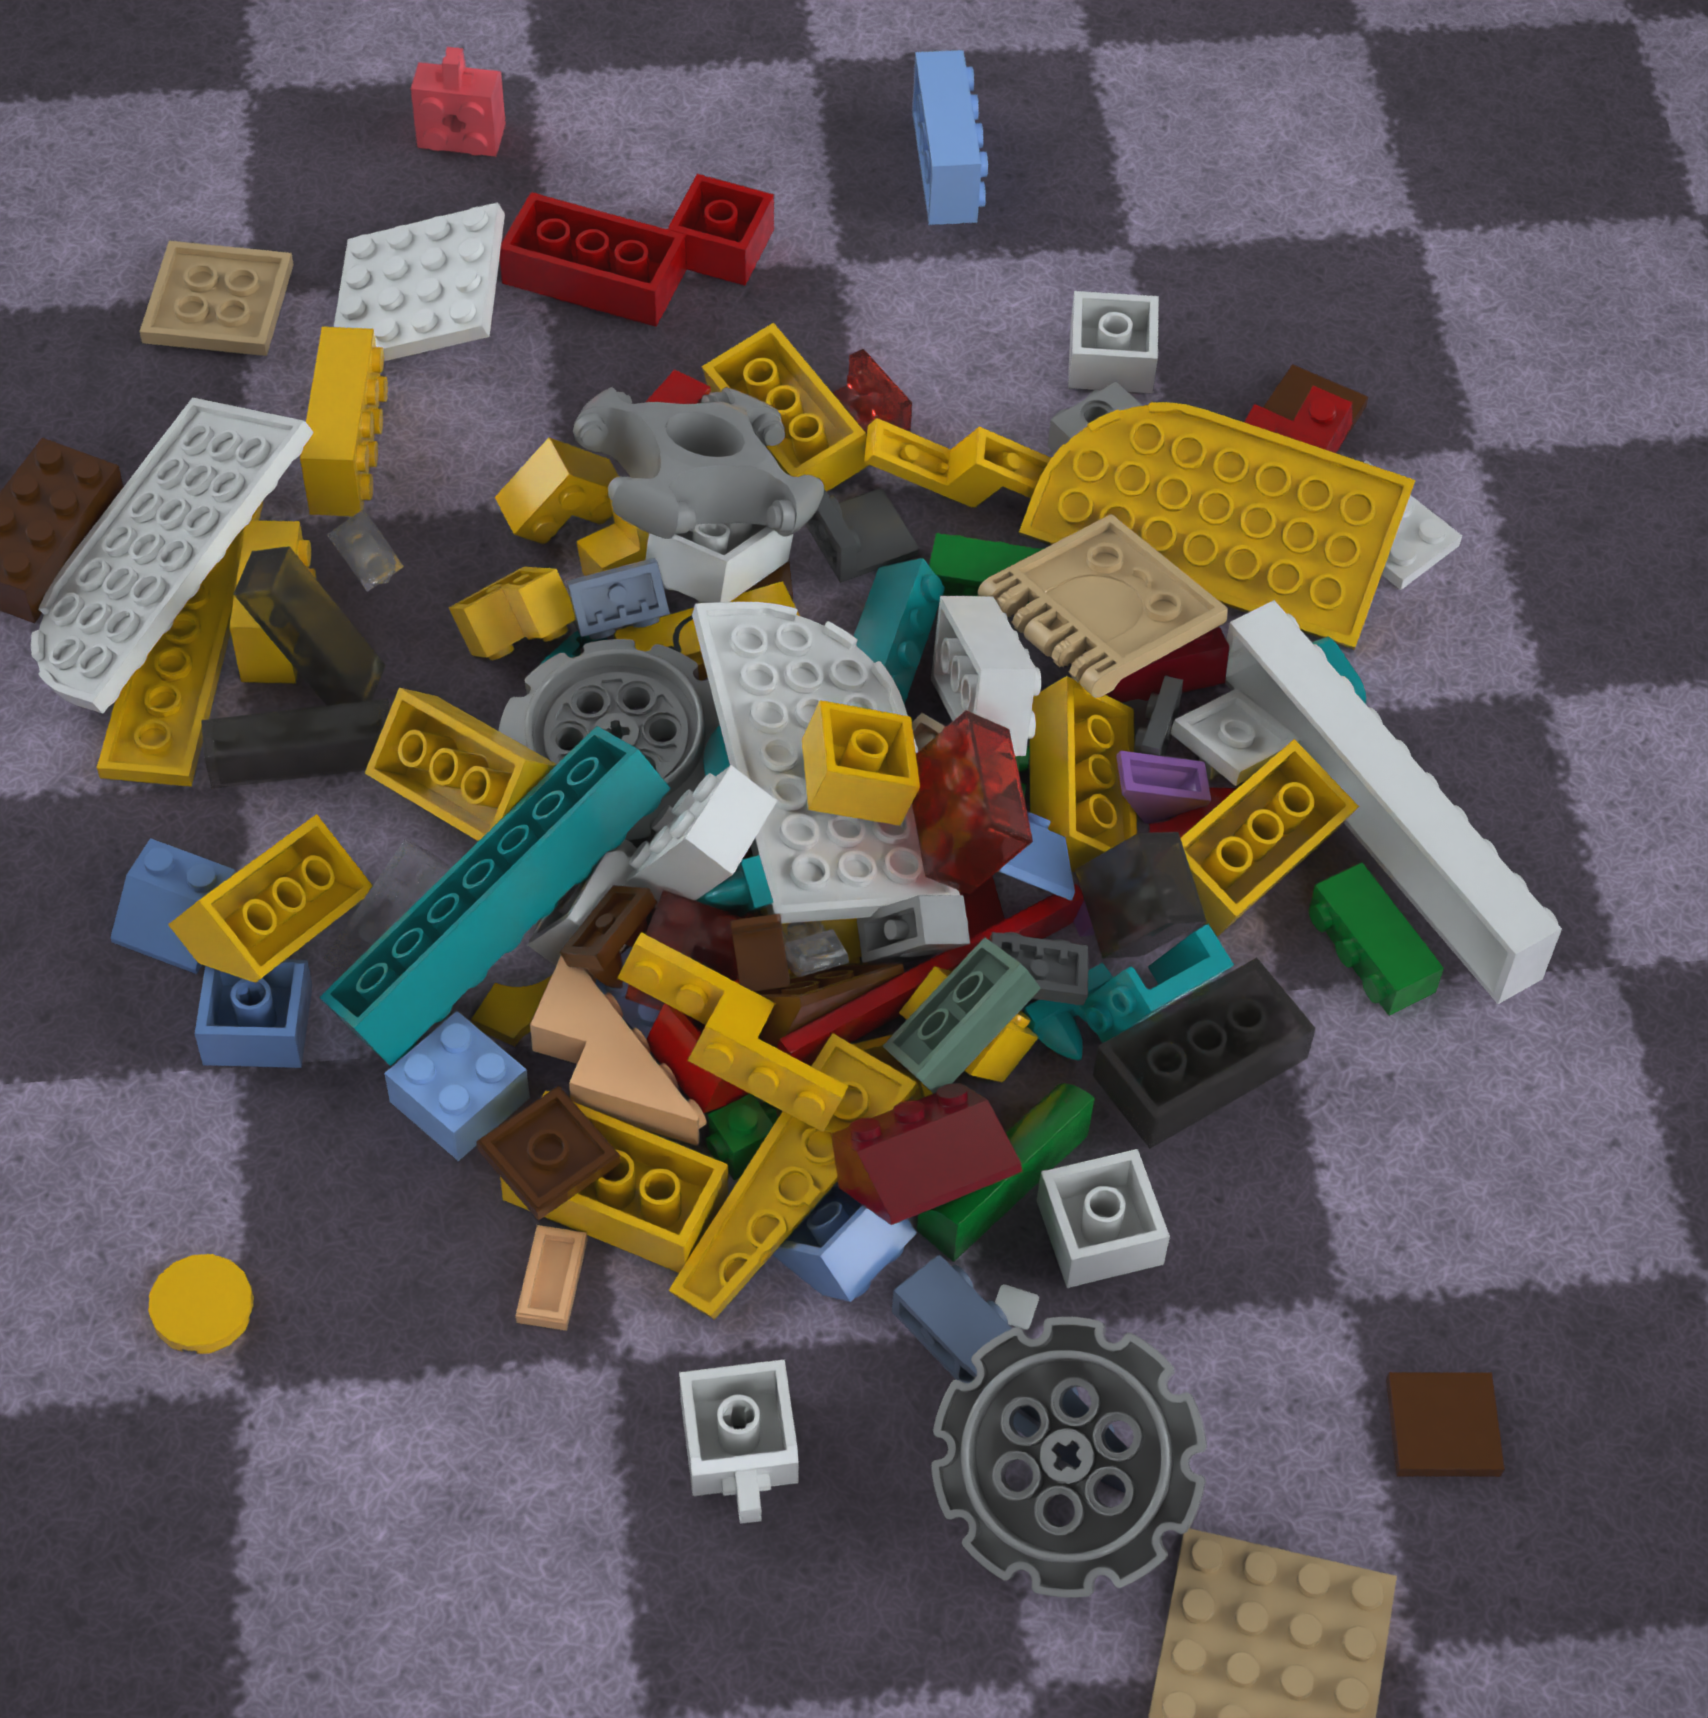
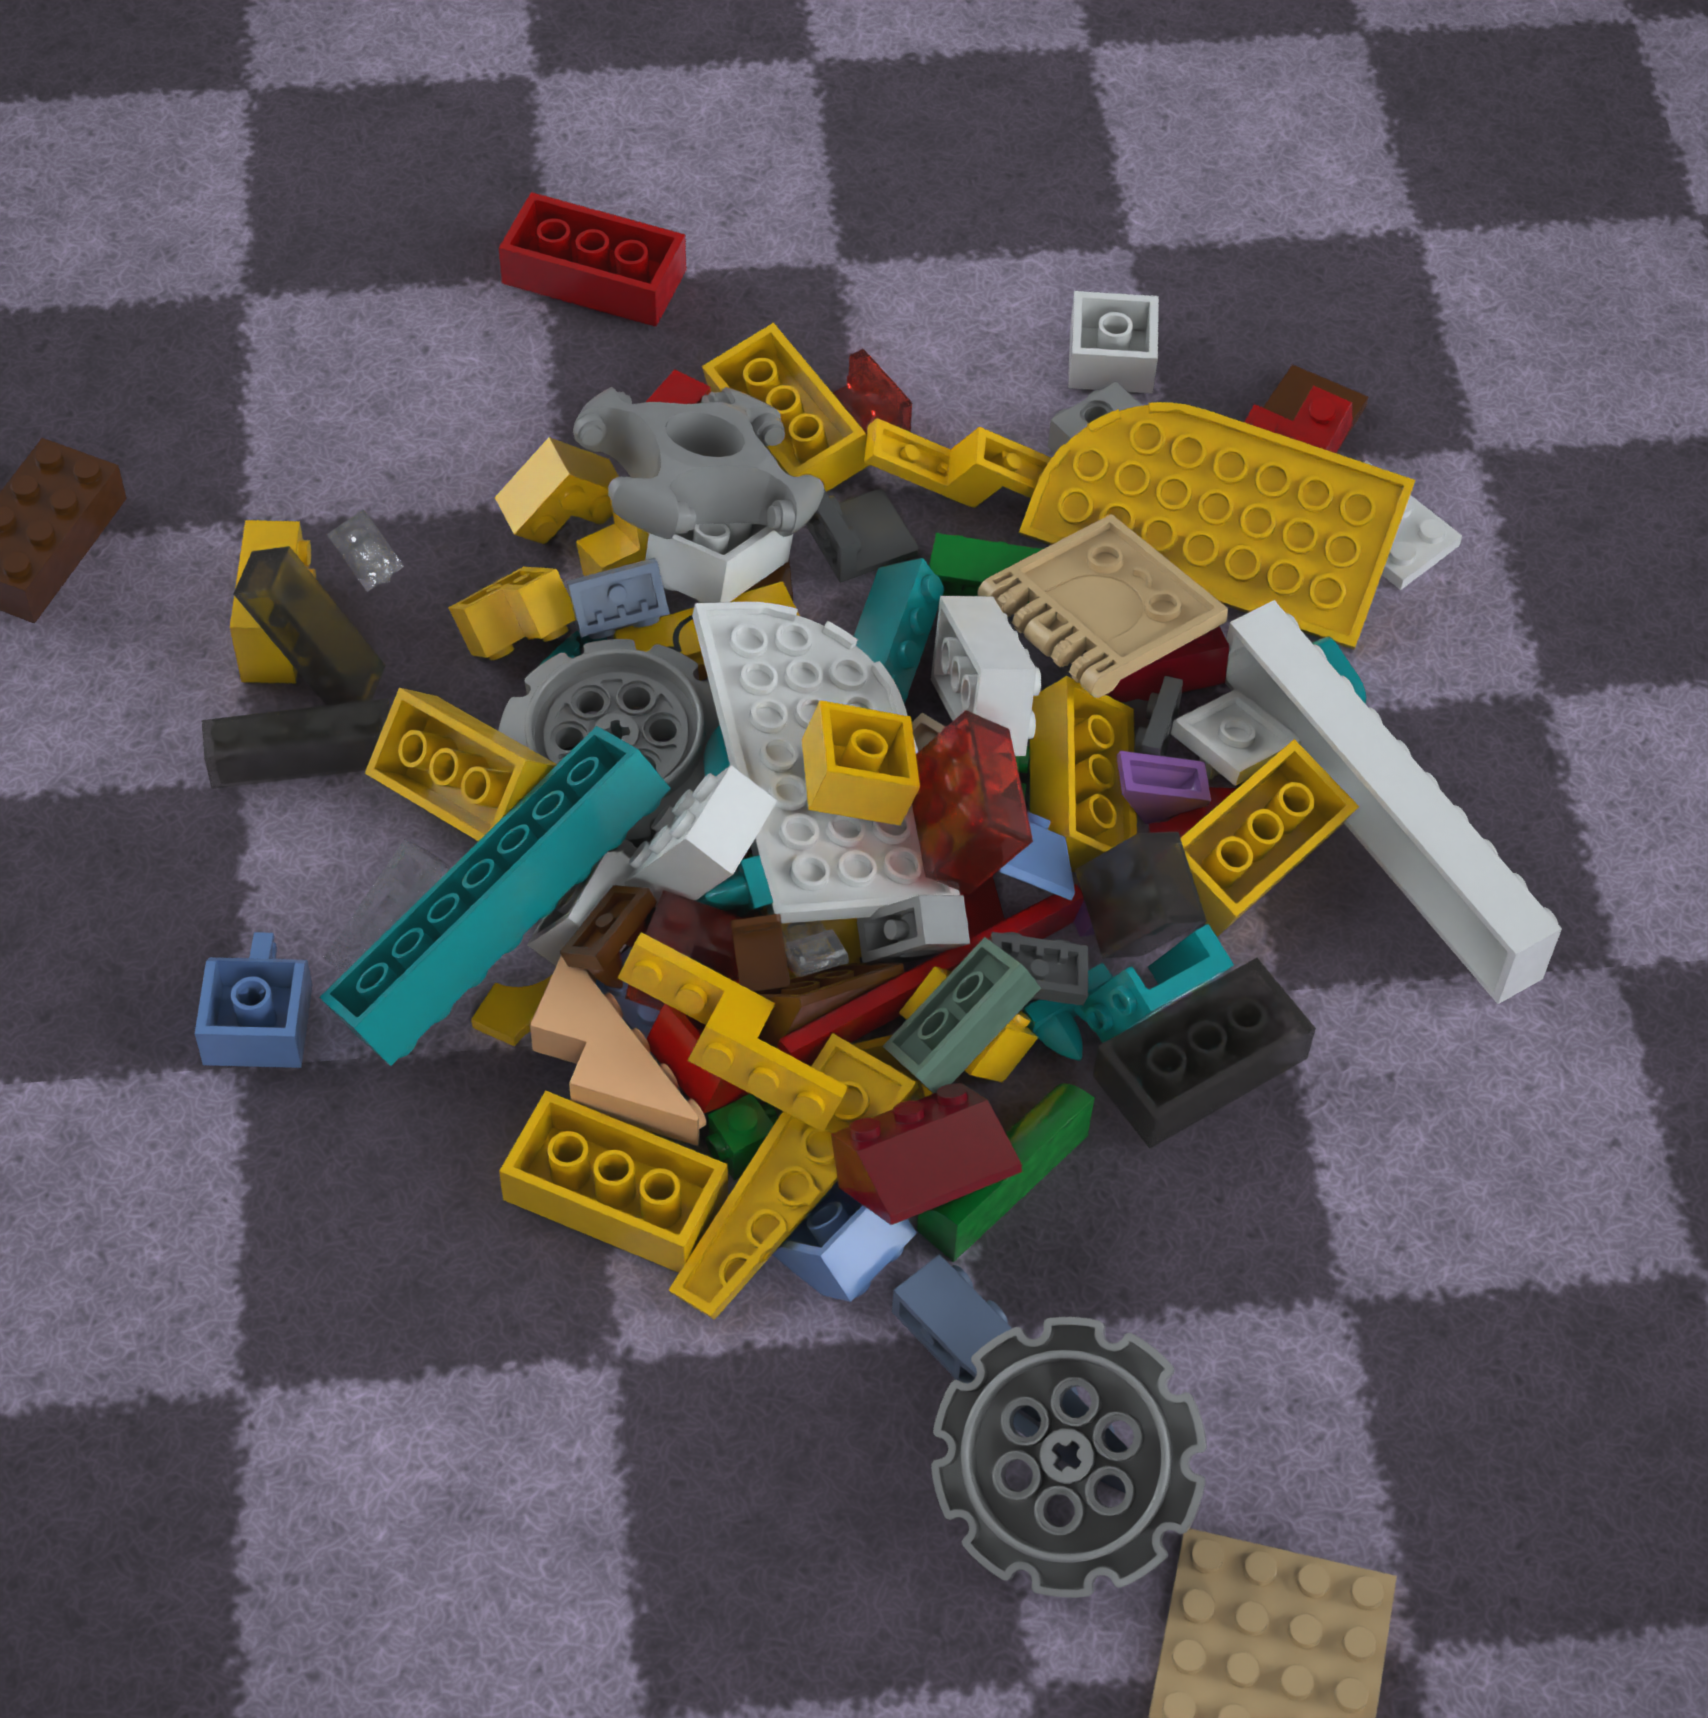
white plate [31,397,314,714] -> none
yellow plate [97,501,264,787] -> none
medium blue slope [111,838,236,974] -> none
tan plate [140,241,293,356] -> none
yellow tile [148,1254,254,1354] -> none
yellow slope [168,814,375,983] -> none
yellow brick [300,327,388,517] -> none
white plate [334,202,505,361] -> none
light blue brick [384,1011,530,1161] -> none
coral hinge [411,47,506,157] -> none
reddish brown tile [476,1086,621,1221] -> none
light nougat tile [516,1225,588,1331] -> none
red brick [667,174,774,286] -> none
white hinge [679,1359,799,1524] -> none
light blue brick [912,50,988,225] -> none
white sticker [995,1284,1039,1330] -> none
white brick [1037,1149,1170,1288] -> none
green brick [1309,863,1444,1016] -> none
reddish brown tile [1386,1372,1505,1477] -> none

